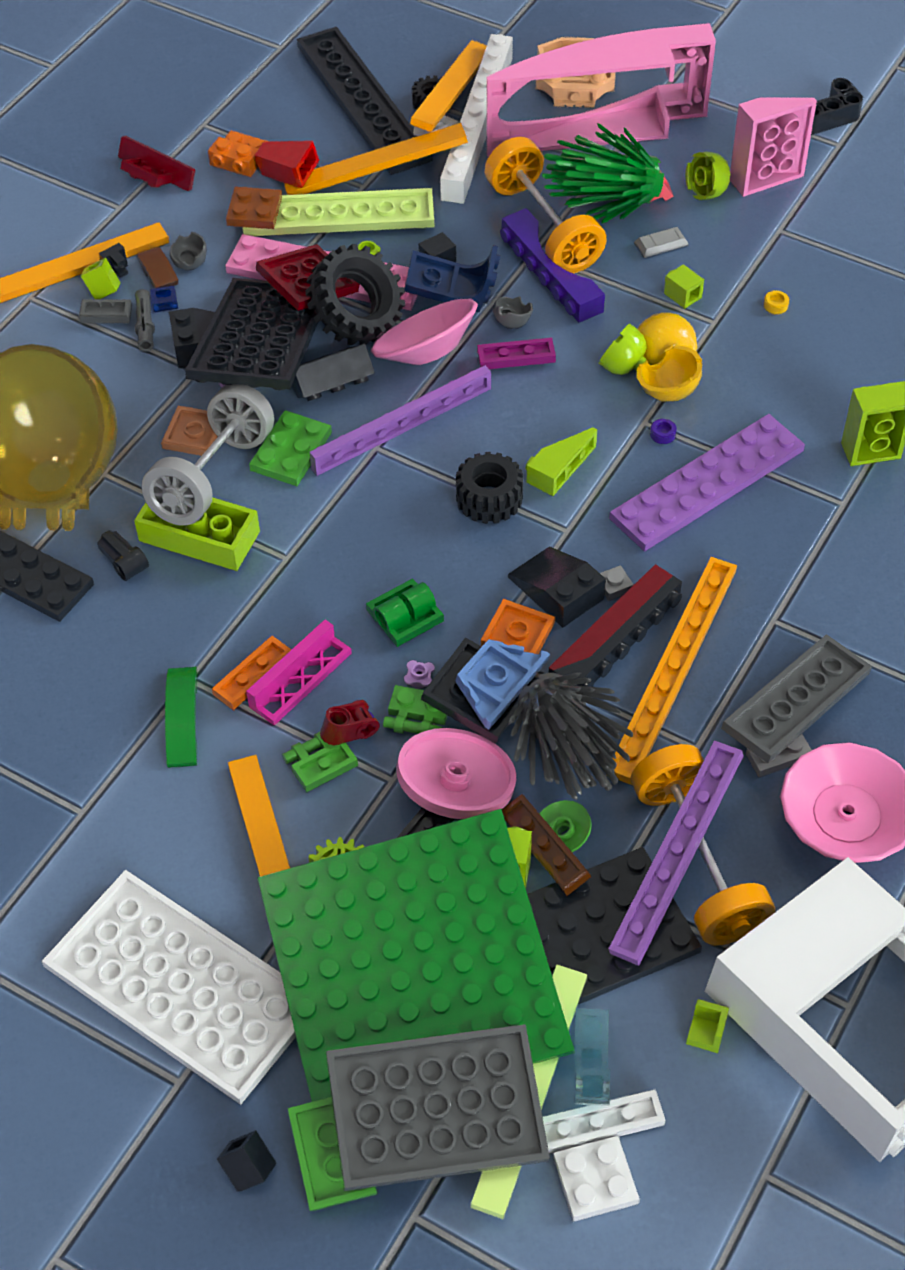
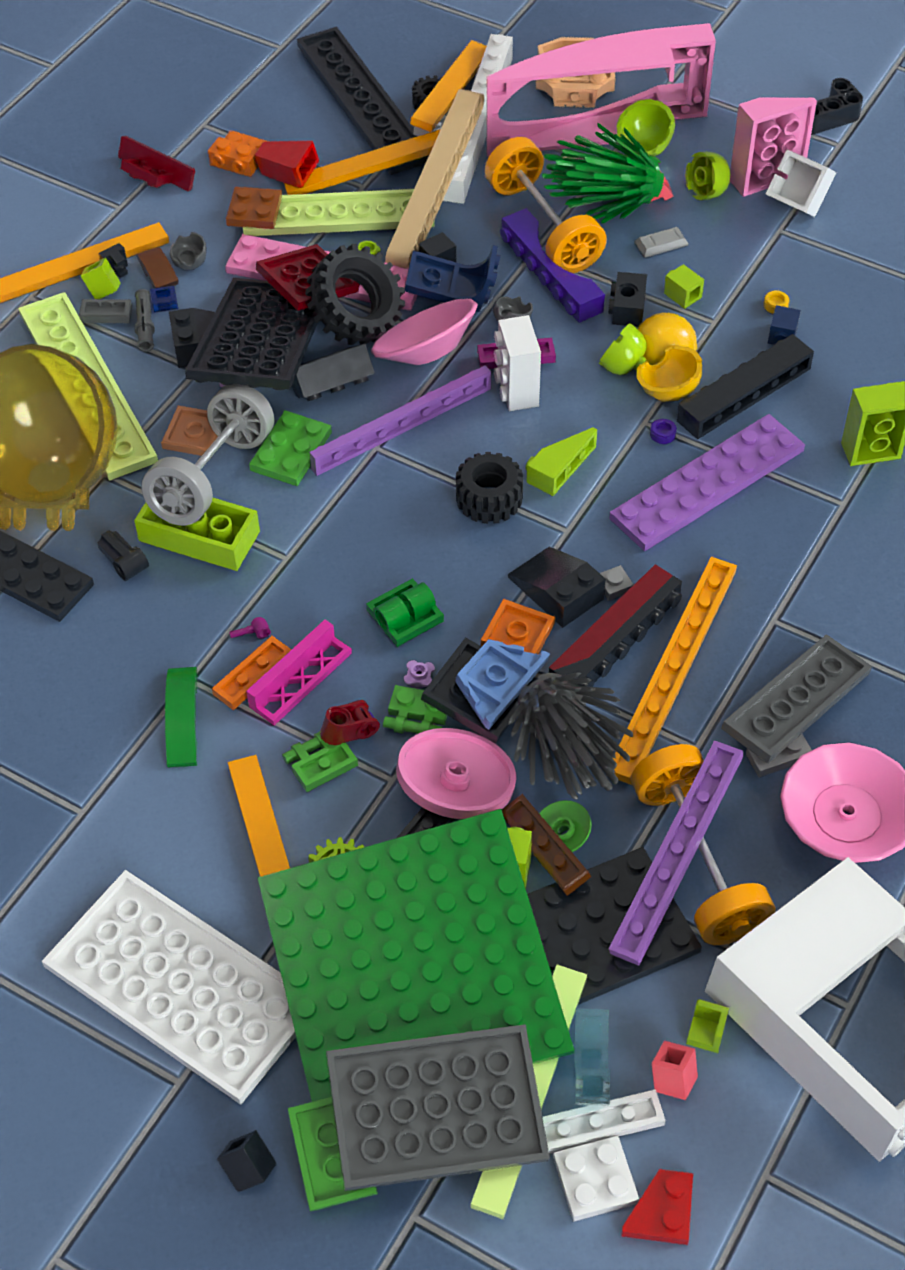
none -> yellowish green plate [18,292,158,481]
none -> magenta hand [229,617,271,639]
none -> tan beam [385,89,484,269]
none -> white brick [494,315,541,411]
none -> black brick [608,272,647,327]
none -> lime cylinder [616,99,675,156]
none -> red wing [621,1169,693,1245]
none -> coral brick [652,1041,698,1100]
none -> black brick [677,334,814,440]
none -> white piece [766,149,836,217]
none -> dark blue brick [768,305,801,345]

